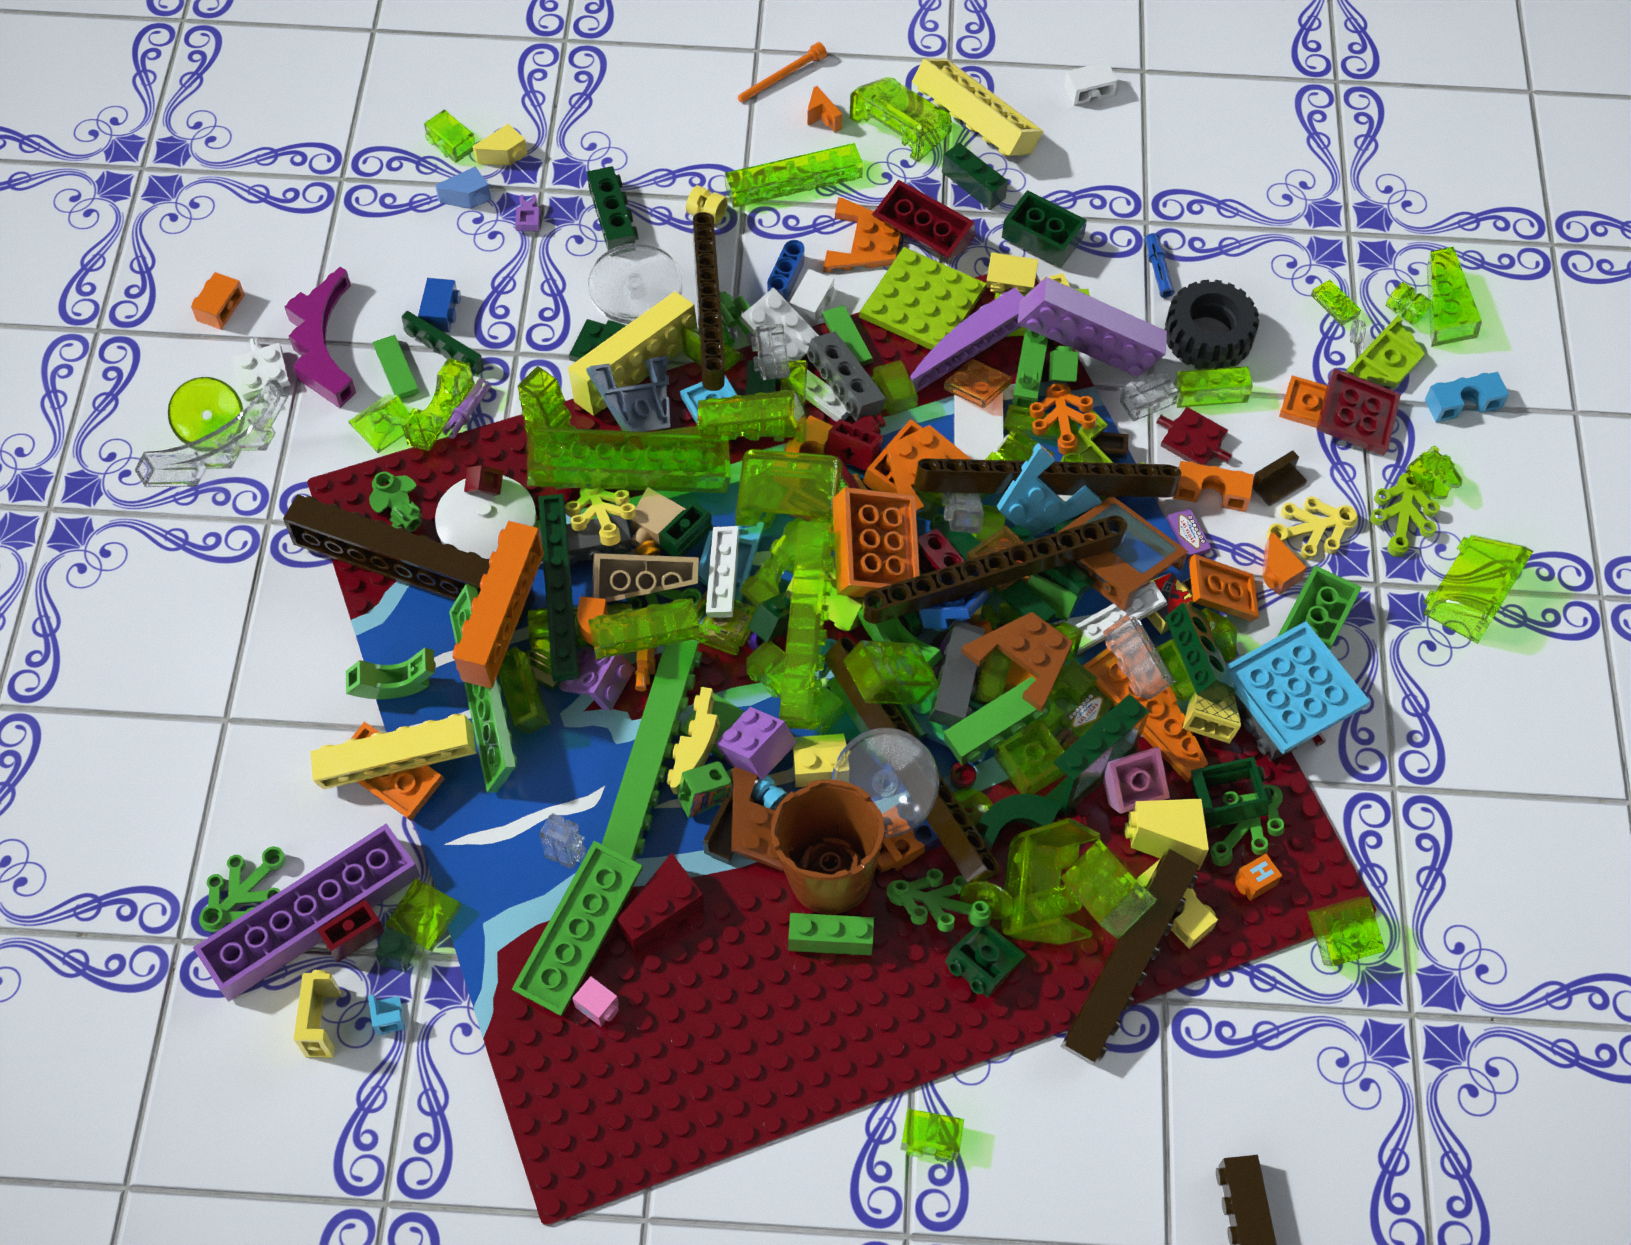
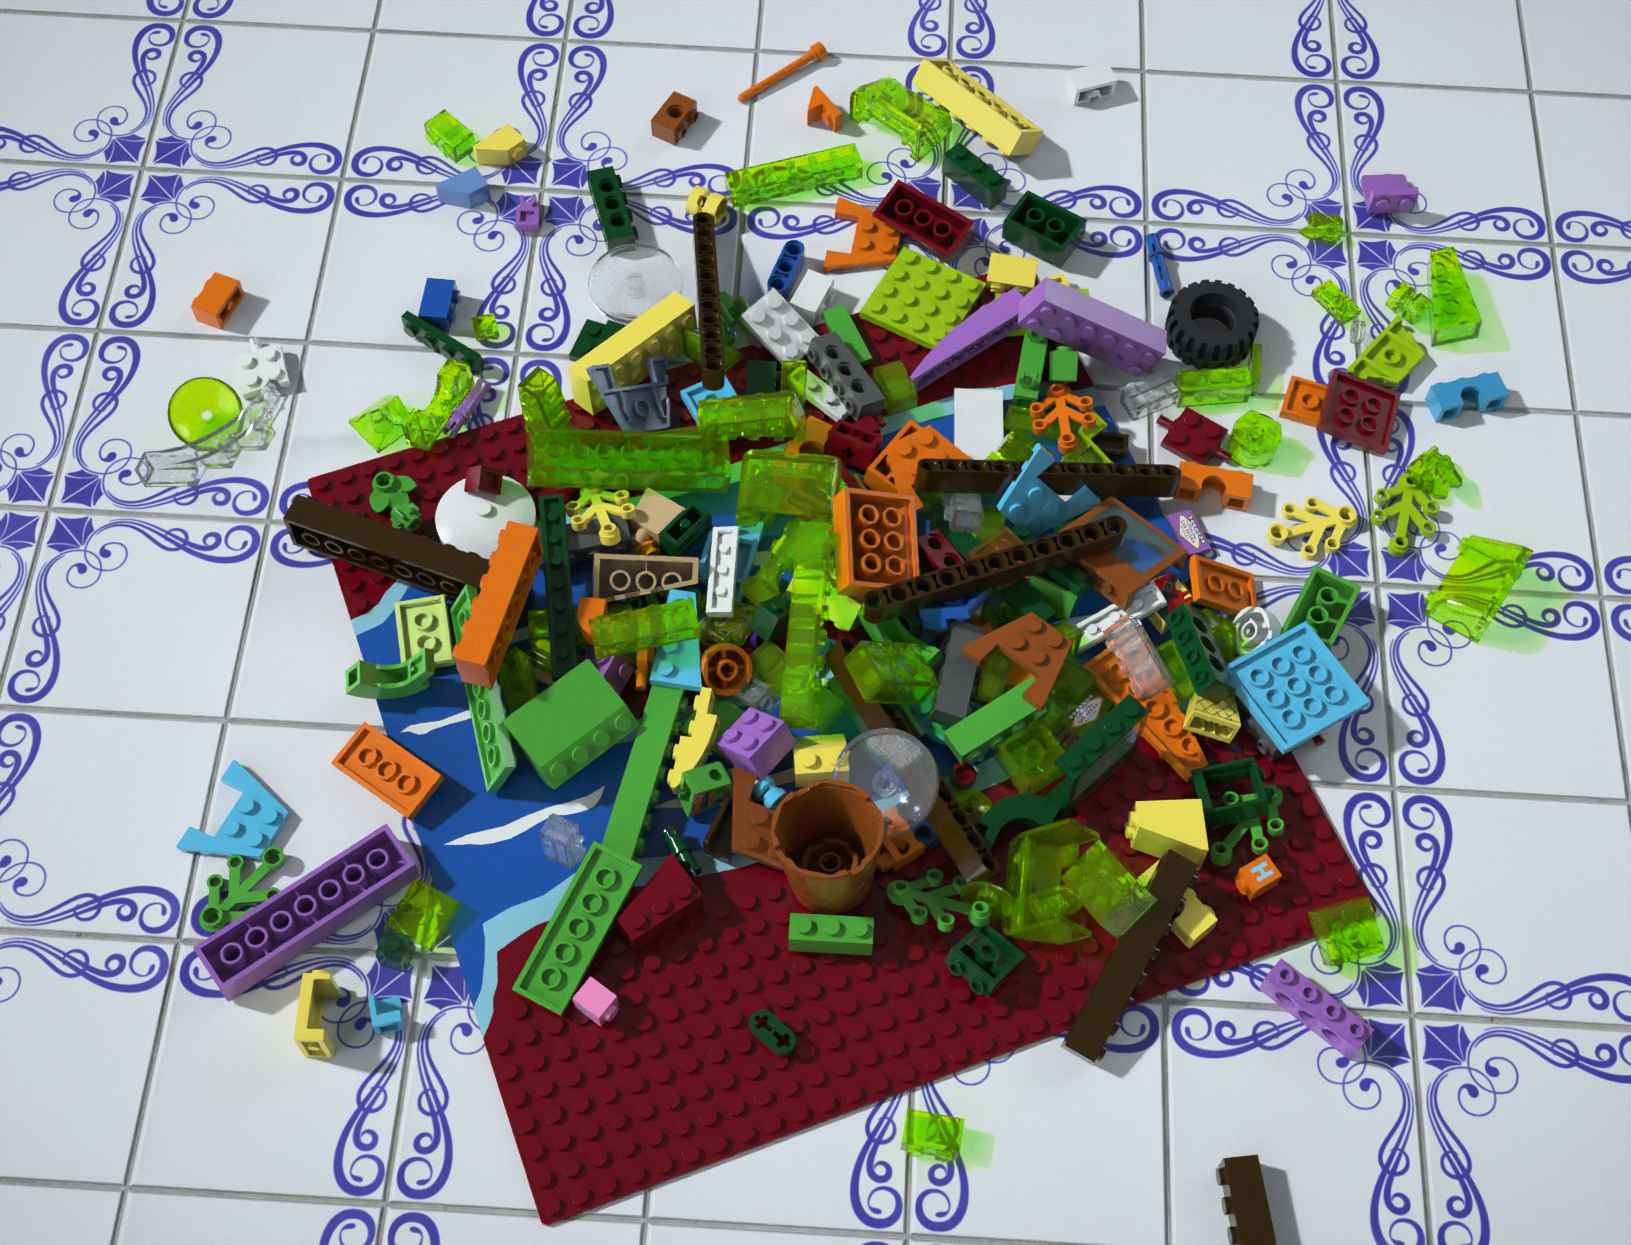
magenta arch [284,267,356,408] -> none
light yellow brick [311,714,476,790] -> none
dark red brick [317,899,385,963] -> none
bright green tile [372,334,419,401] -> none
clear brick [751,324,790,380] -> none
clear orange plate [944,358,1012,408] -> none
bright pink slope [1103,747,1170,814] -> none
dark brown panel [1252,450,1307,506] -> none
orange slope [1262,532,1307,595] -> none
none -> medium azure wing [176,760,291,861]
none -> yellowish green tile [394,594,455,668]
none -> clear neon green plate [471,313,500,342]
none -> bright green slope [502,659,640,789]
none -> wing [650,589,702,692]
none -> dark orange brick [651,91,699,146]
none -> dark green pin [661,826,702,879]
none -> orange cylinder [700,643,753,696]
none -> clear bracket [734,676,779,714]
none -> dark green beam [749,1010,796,1057]
none -> clear neon green brick [1227,410,1282,469]
none -> white cylinder [1230,606,1282,655]
none -> clear neon green tile [1246,343,1262,397]
none -> medium lavender brick [1259,958,1374,1061]
none -> clear neon green plate [1299,212,1343,244]
none -> medium lavender bracket [1360,174,1419,213]

